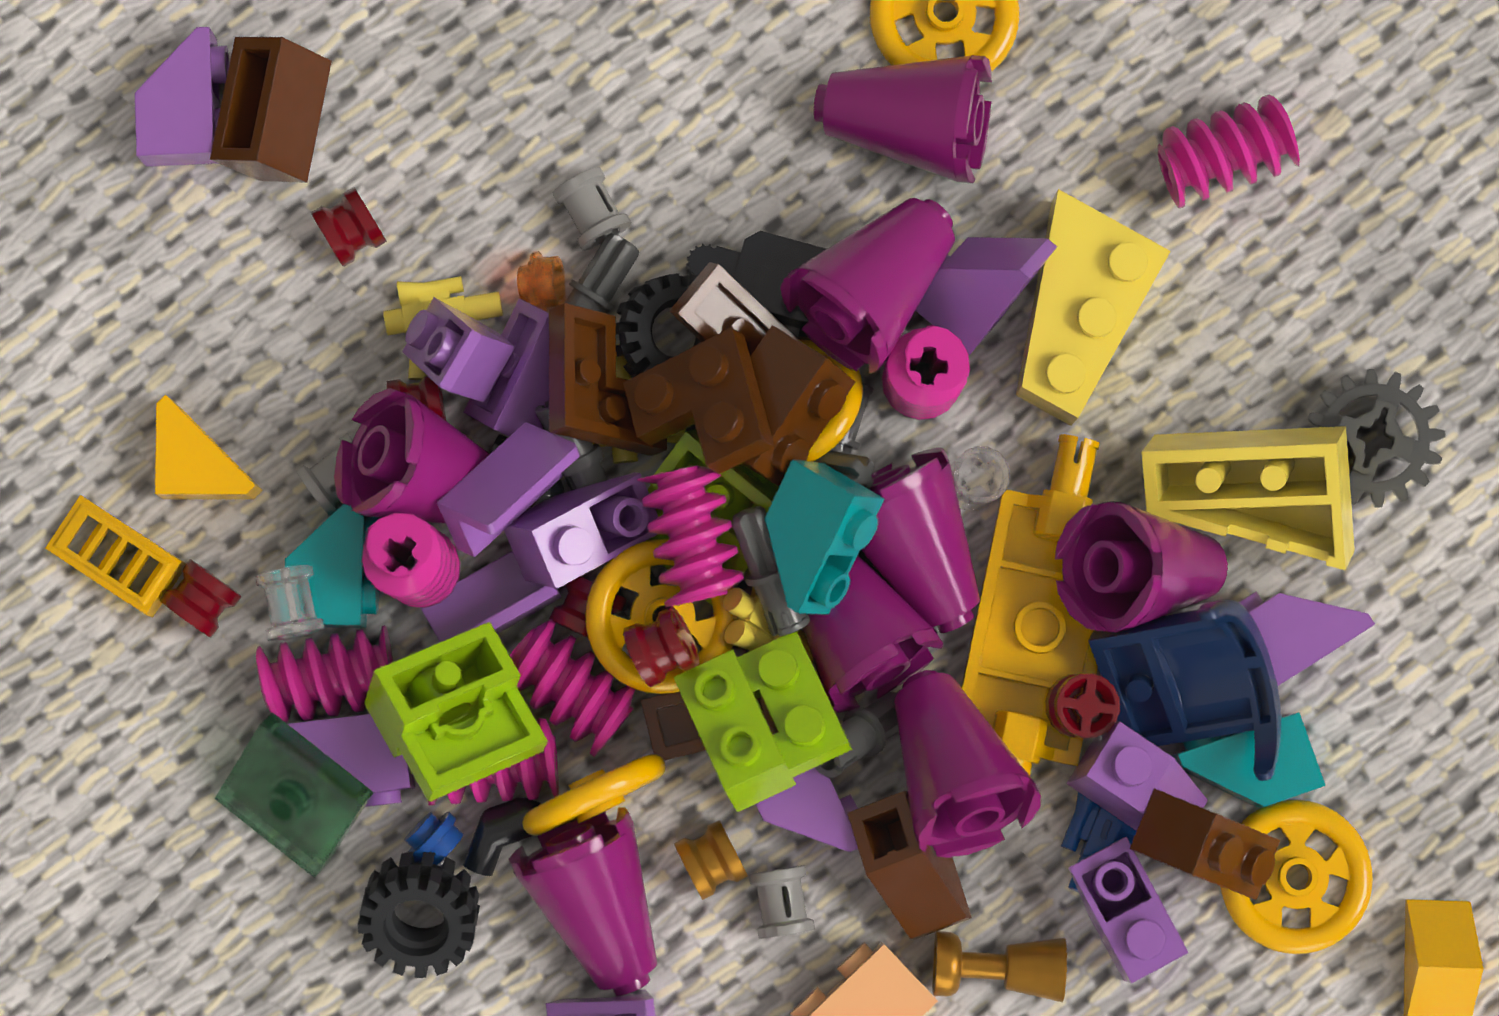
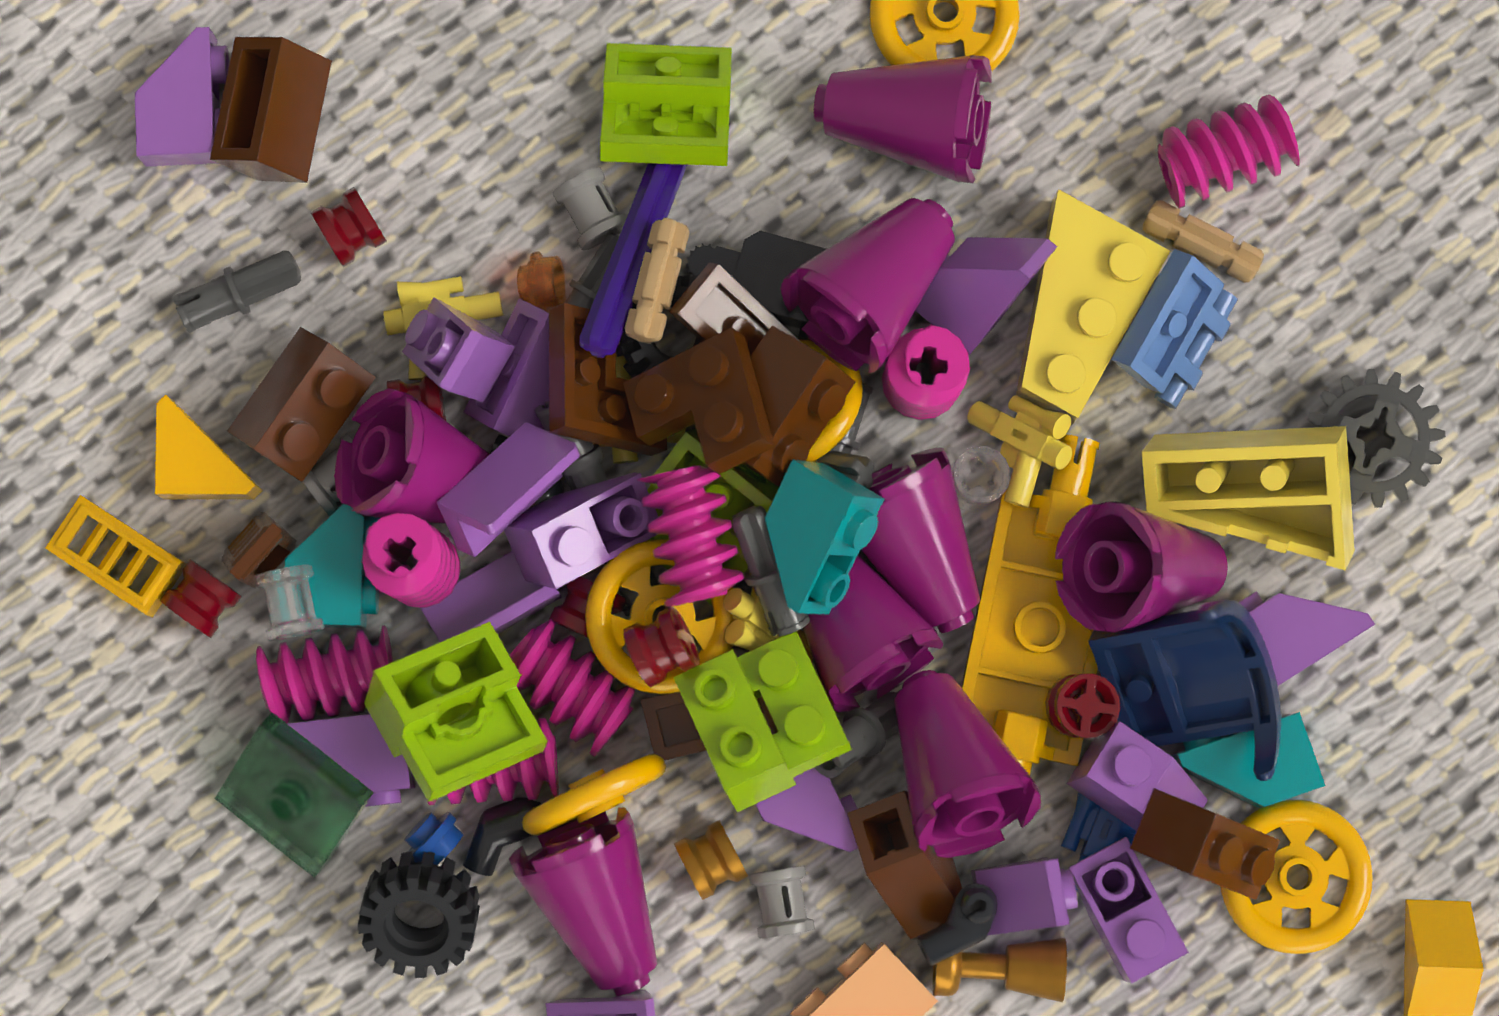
none -> dark grey axle [173,251,301,333]
none -> reddish brown slope [222,512,298,588]
none -> reddish brown piece [227,327,376,482]
none -> dark purple axle [579,163,687,358]
none -> lime slope [600,43,732,166]
none -> tan axle [625,218,689,344]
none -> black arm [916,883,997,967]
none -> light yellow piece [967,395,1072,508]
none -> medium lavender slope [971,857,1078,936]
none -> medium blue plate [1111,249,1238,409]
none -> tan axle [1142,200,1264,282]

